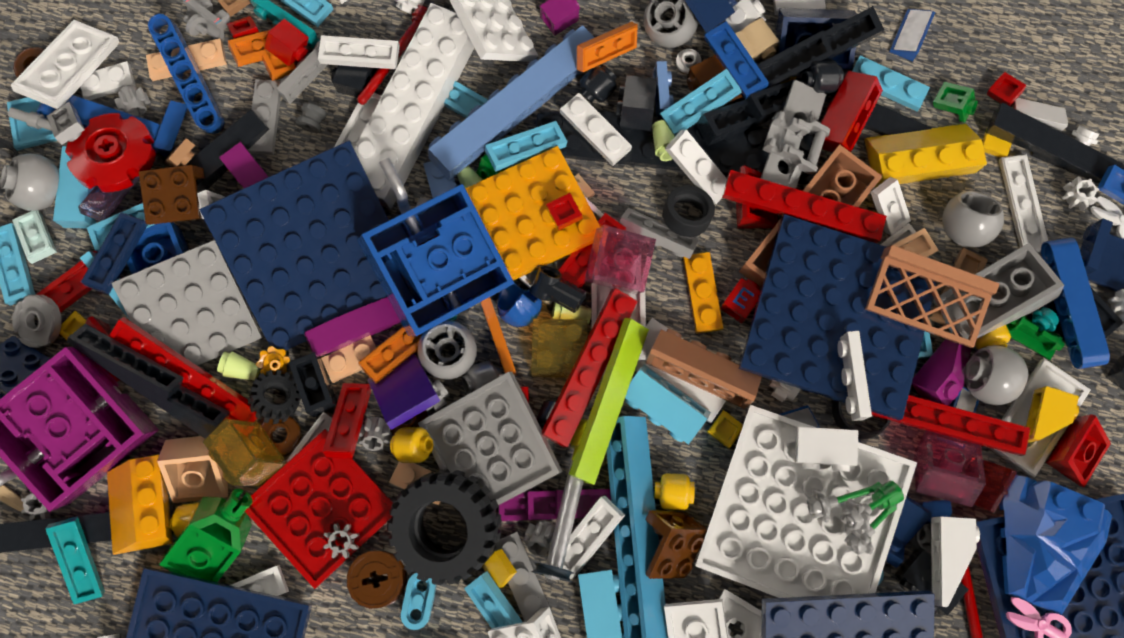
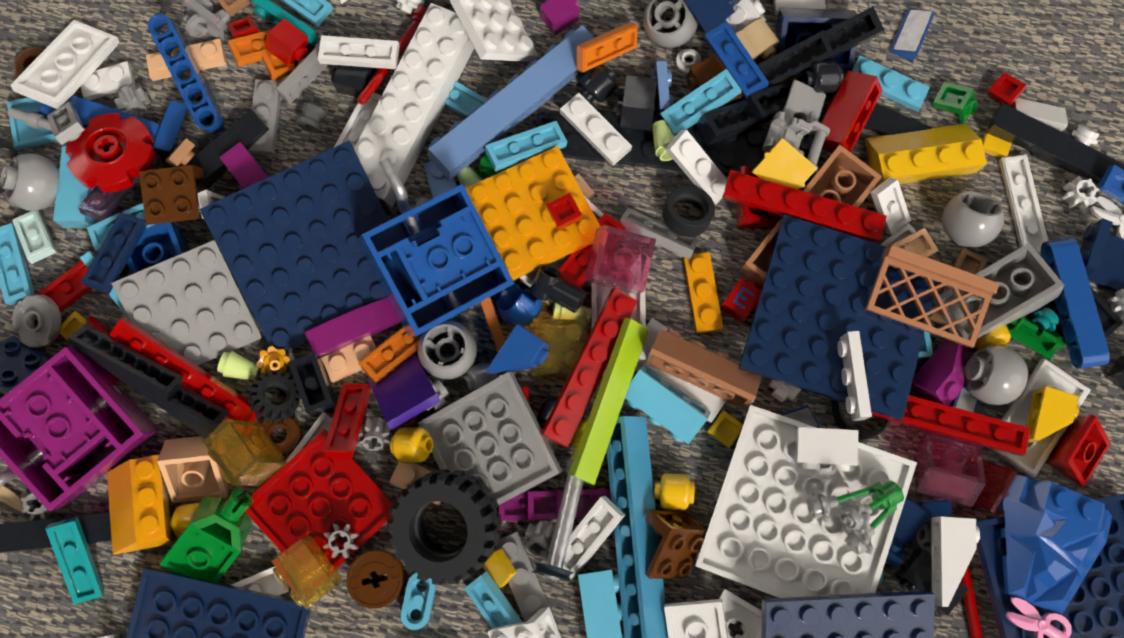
none -> clear yellow brick [271,536,344,610]
none -> blue slope [486,324,550,375]
none -> yellow piece [752,138,817,189]

